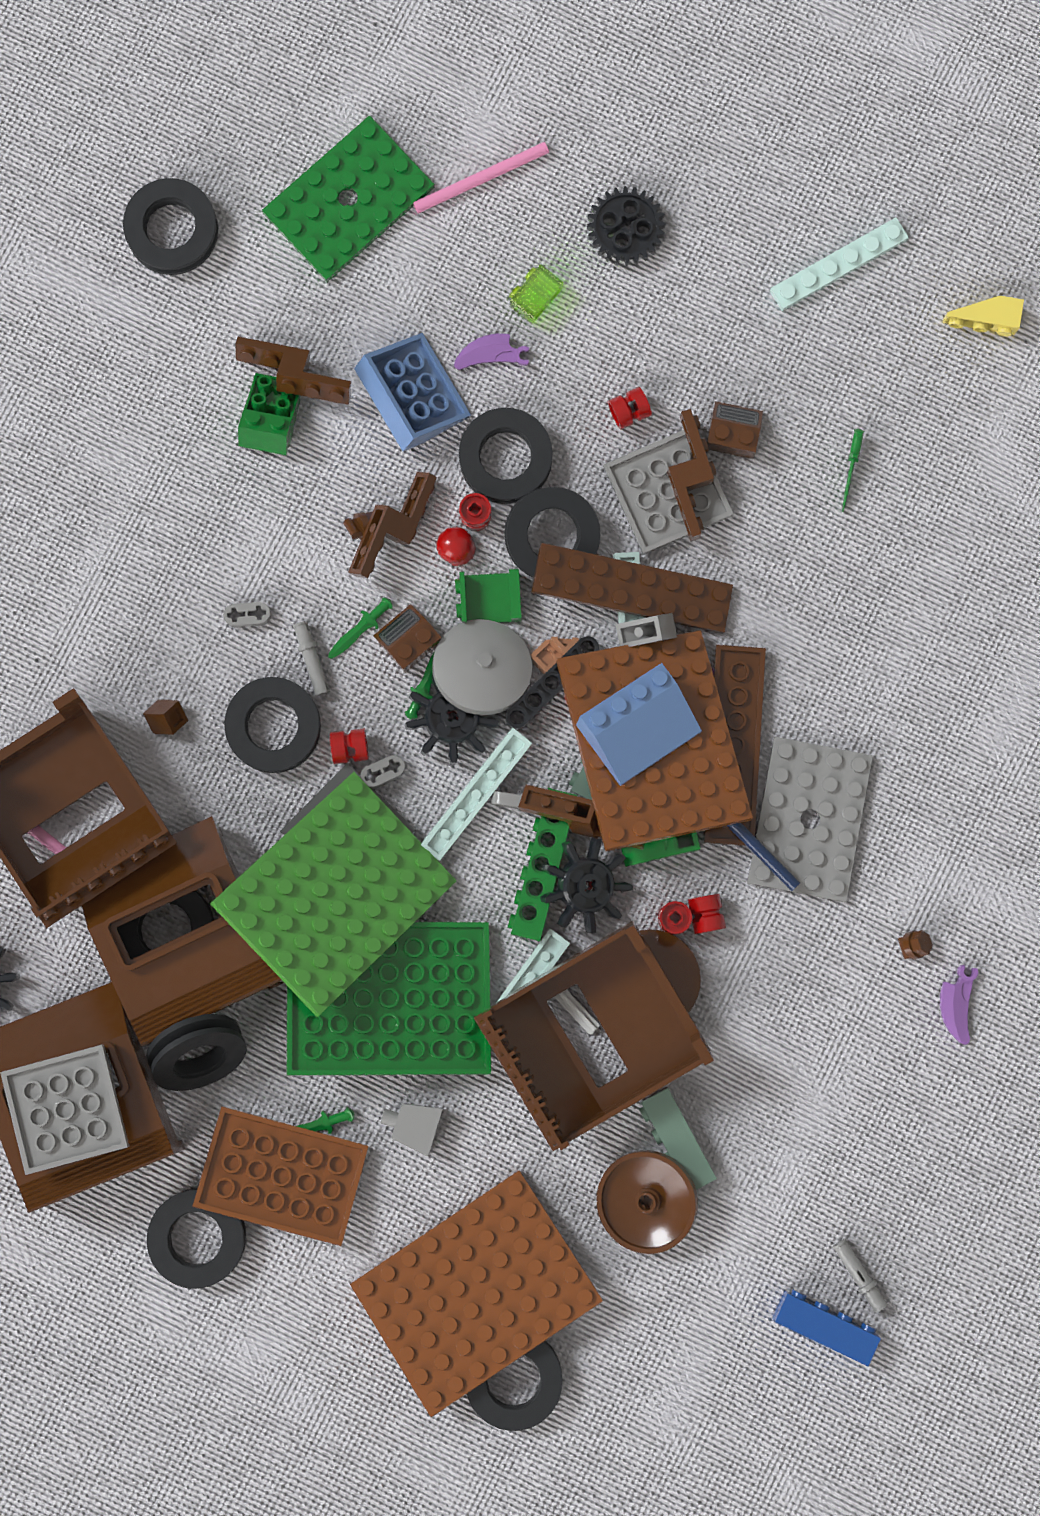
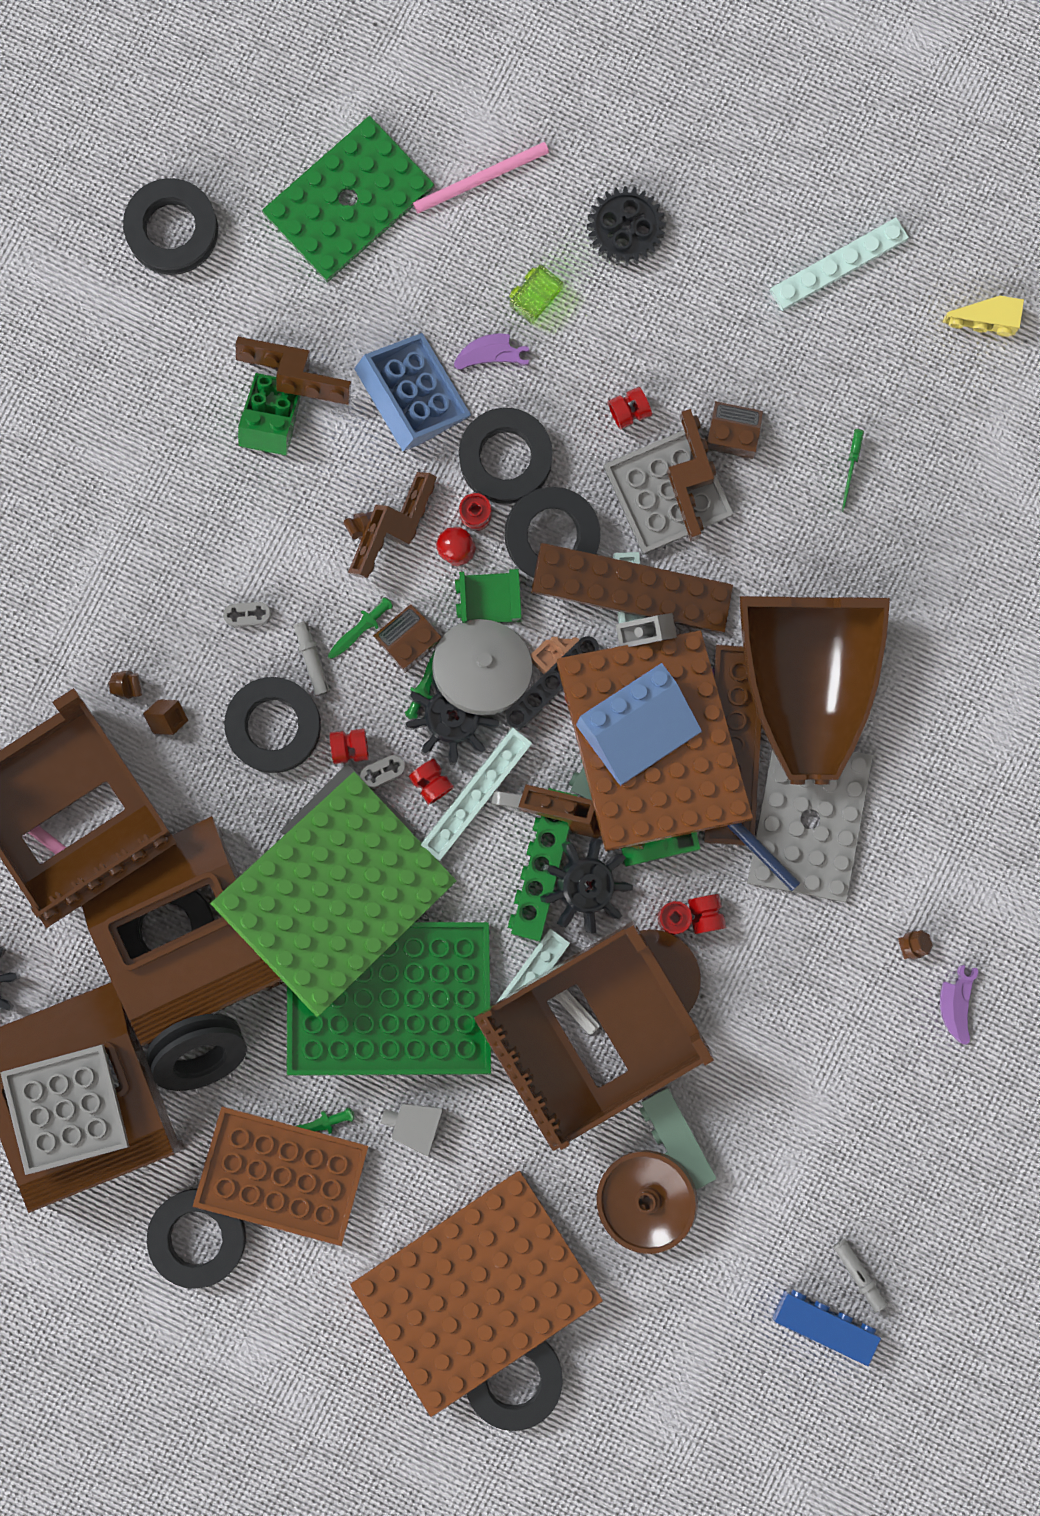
none -> reddish brown piece [108,671,142,699]
none -> red wheel [408,758,454,805]
none -> reddish brown panel [740,596,890,785]

